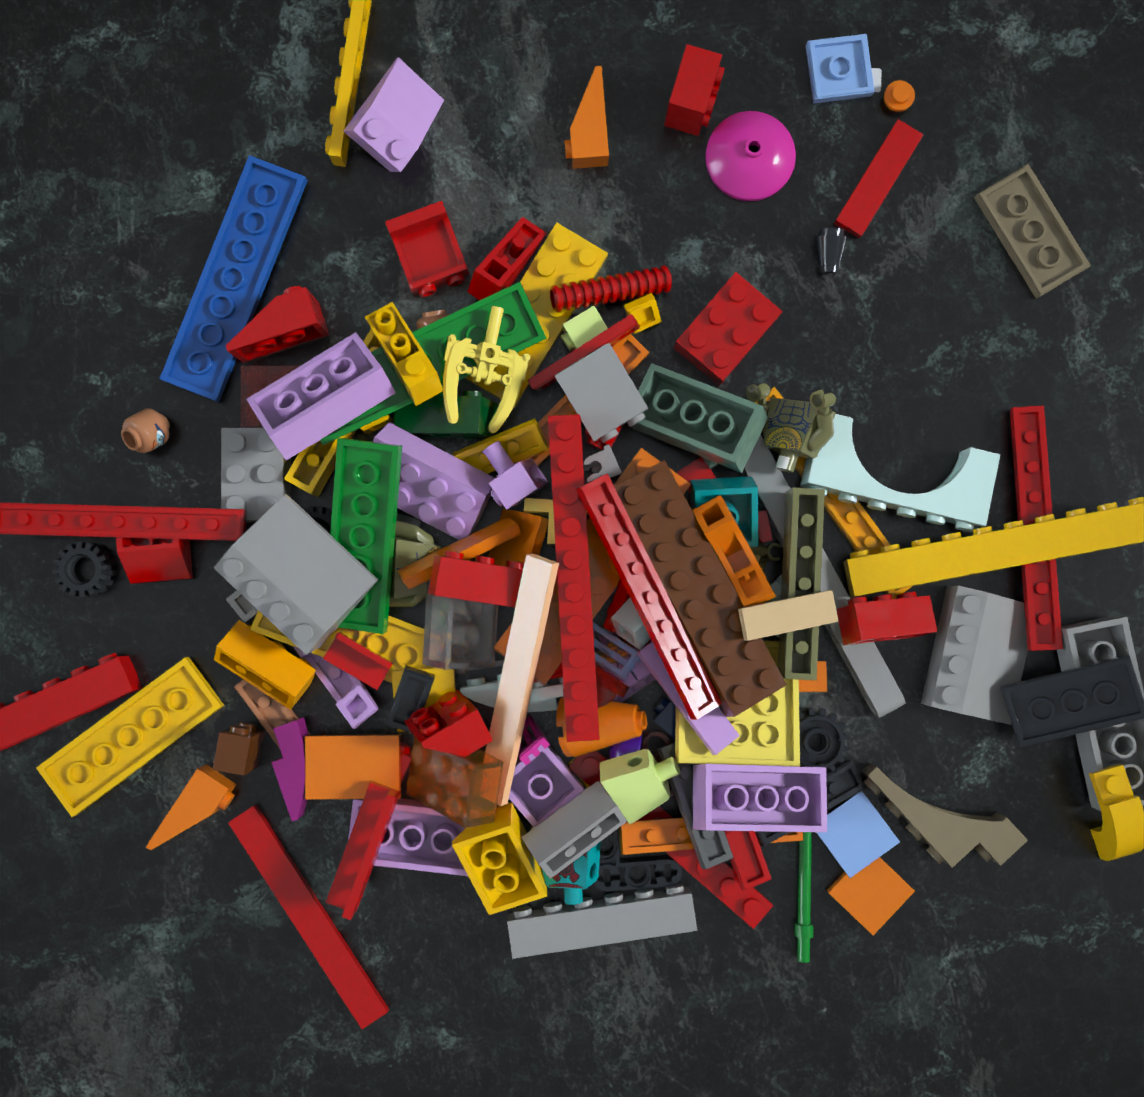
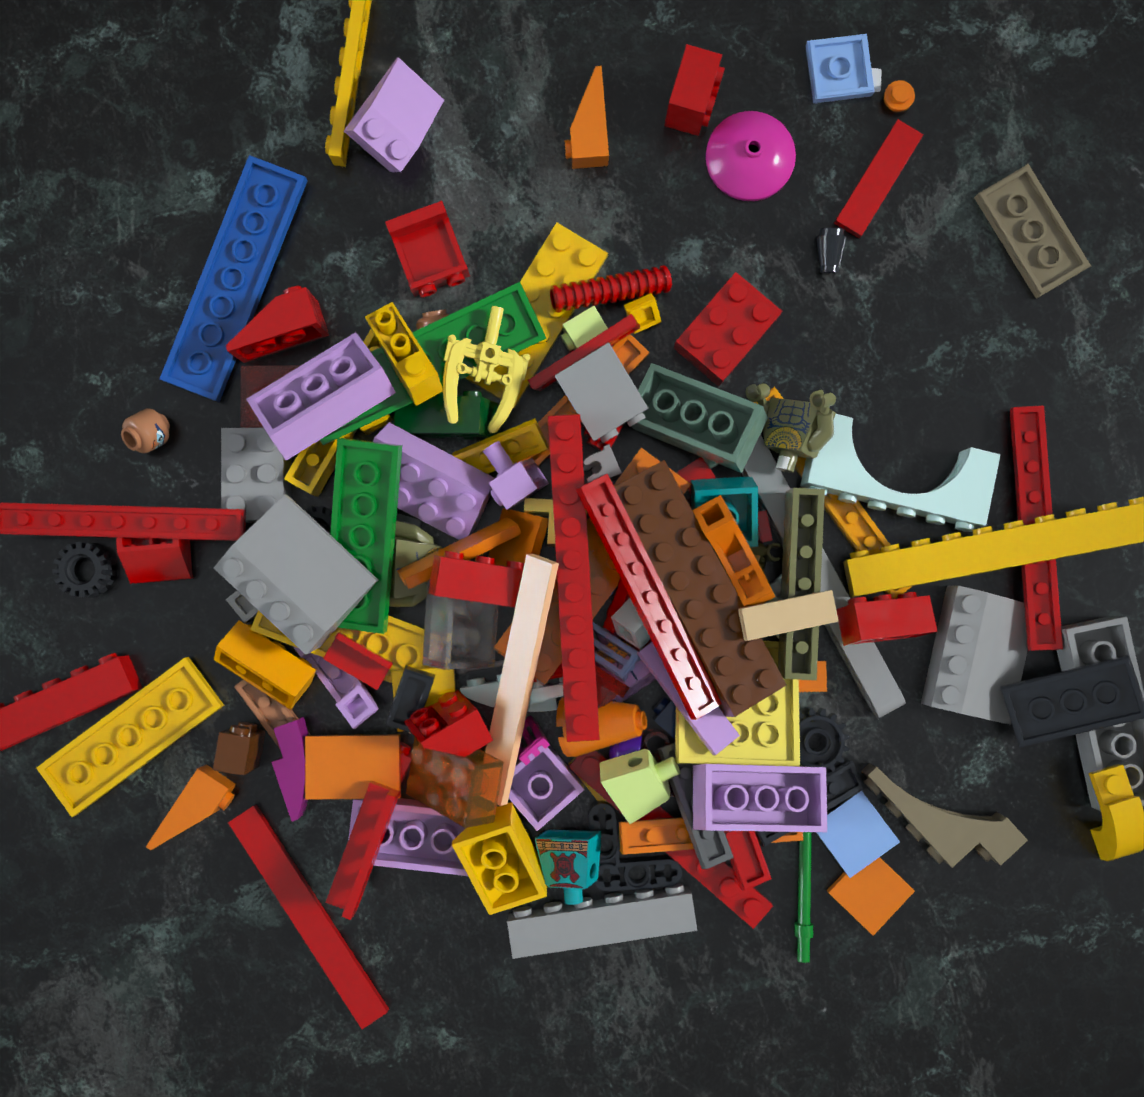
red slope [467,216,547,301] -> none
light grey brick [521,781,627,879] -> none

